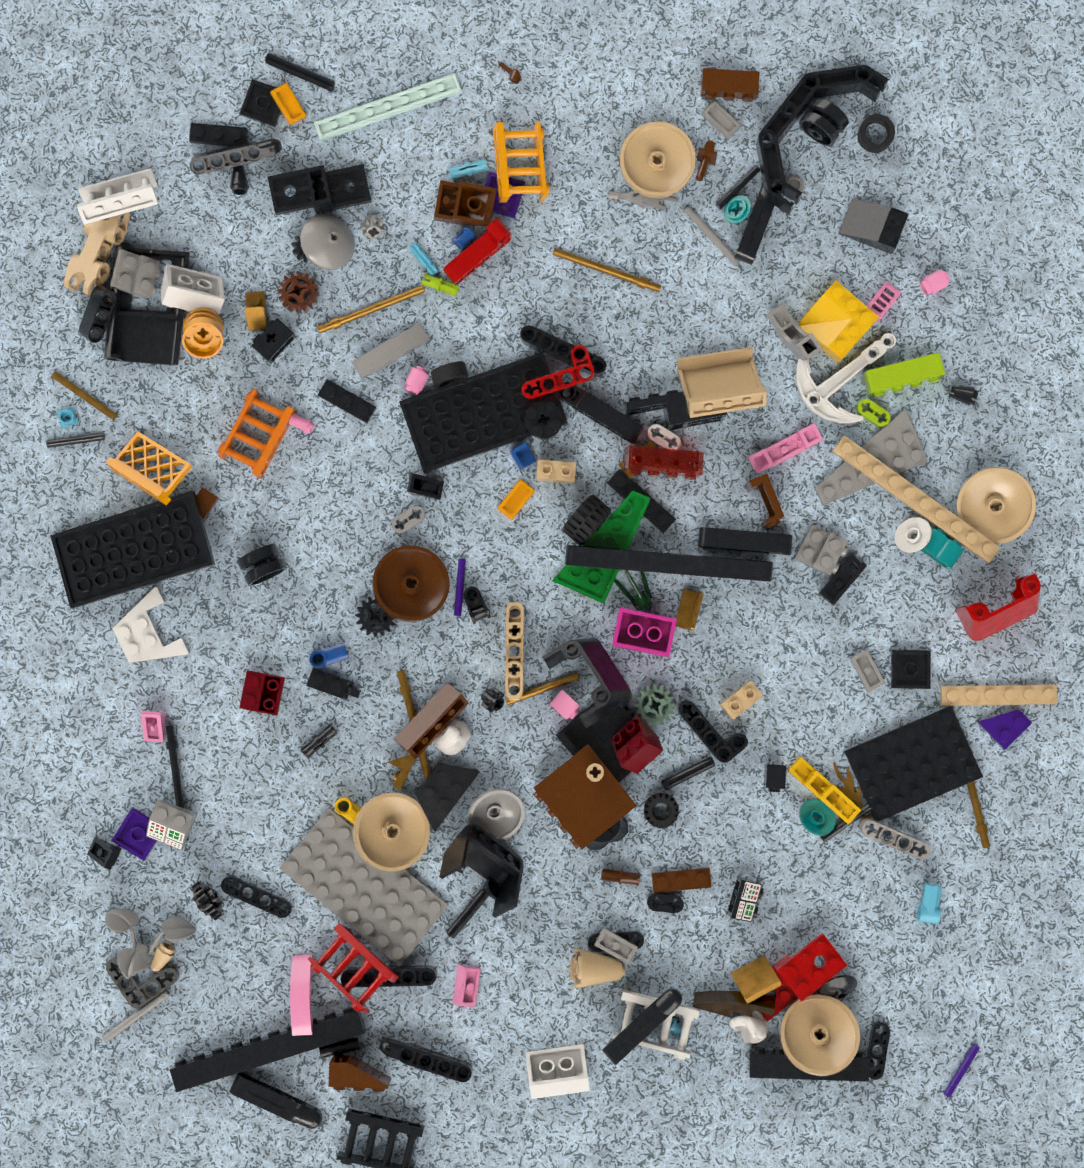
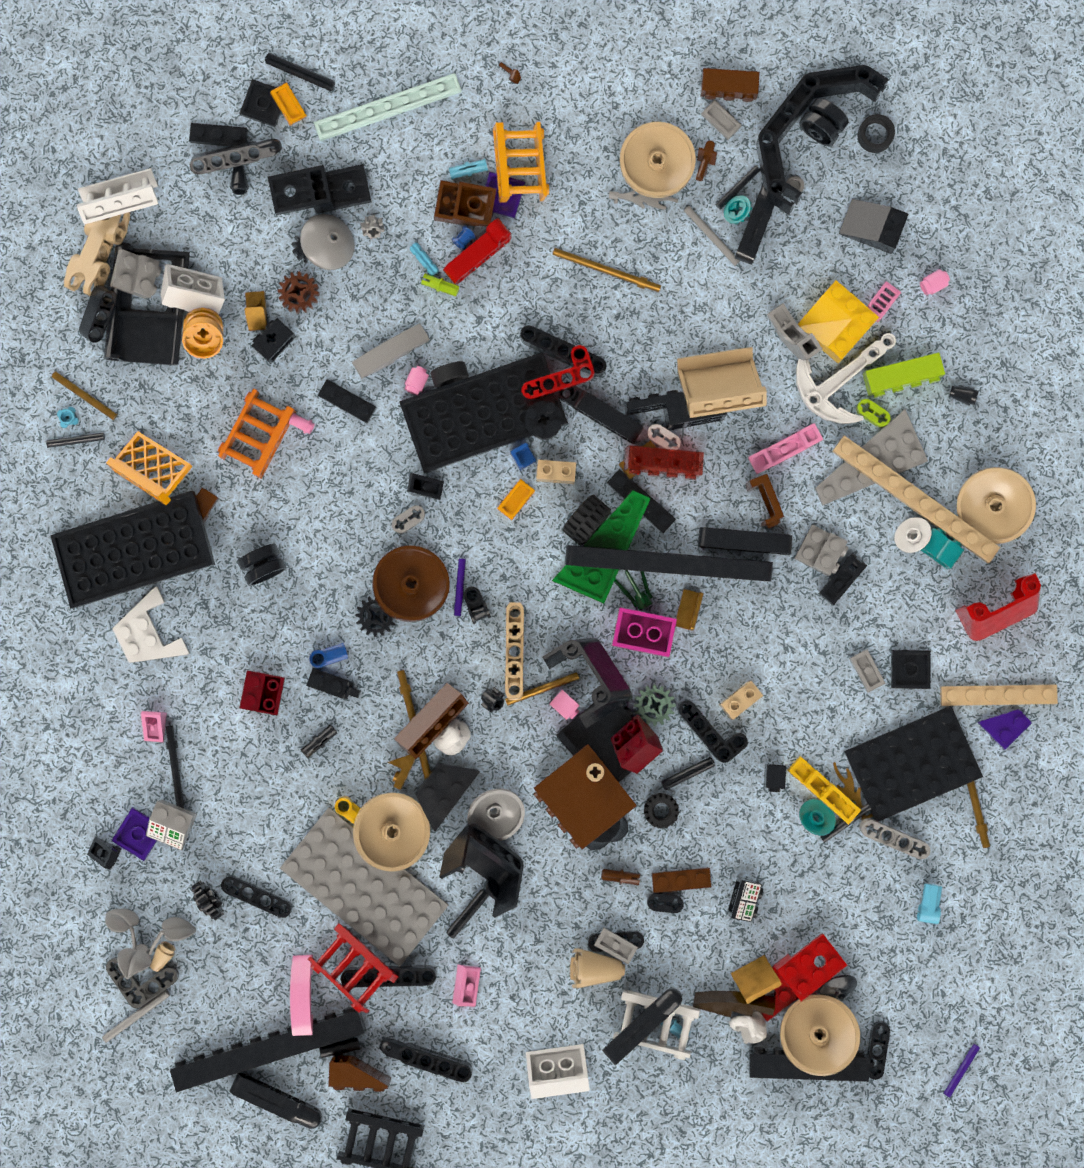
pearl gold bar [317,285,425,334] -> none

